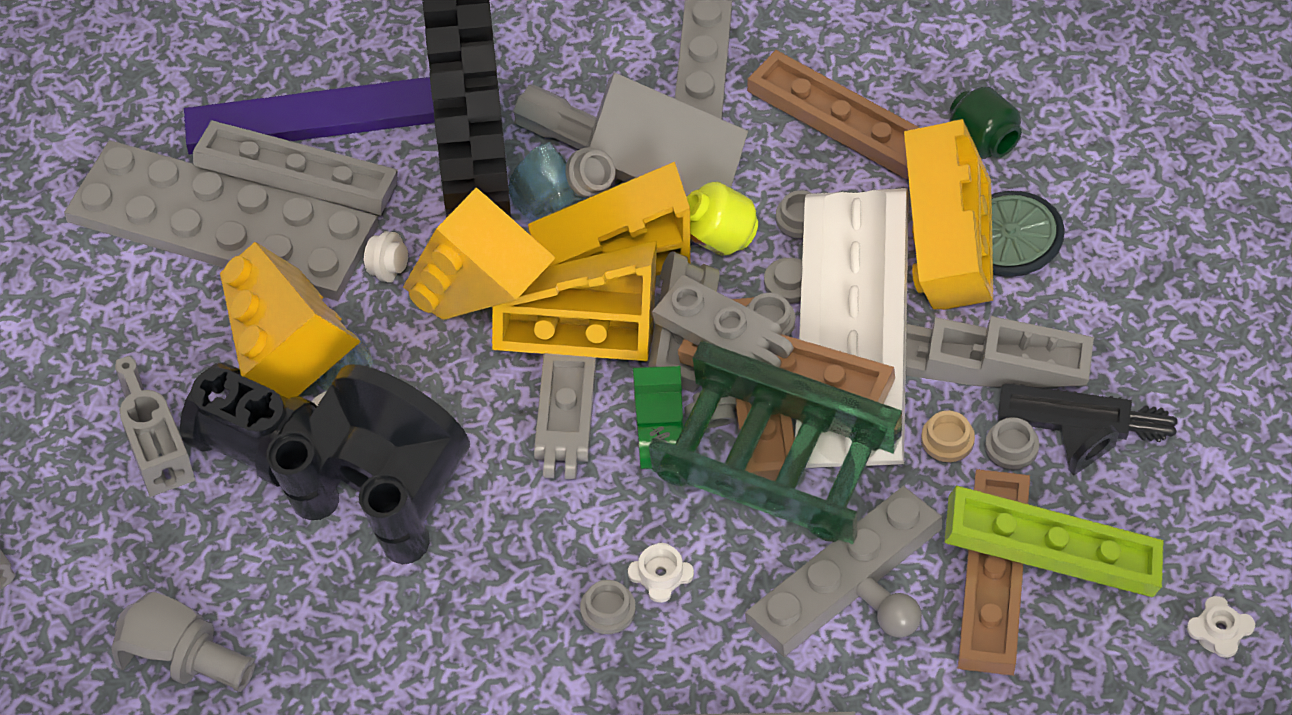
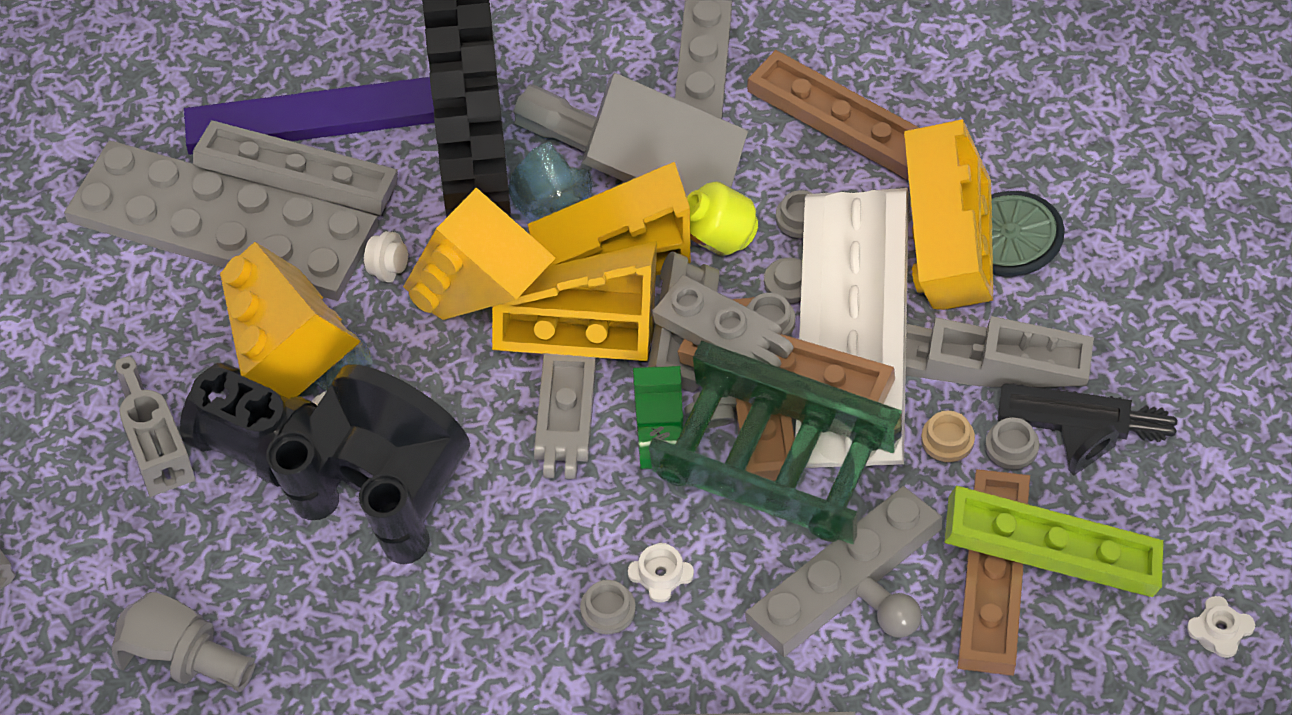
light grey plate [565,147,615,198] -> none
dark green head [949,87,1022,159] -> none

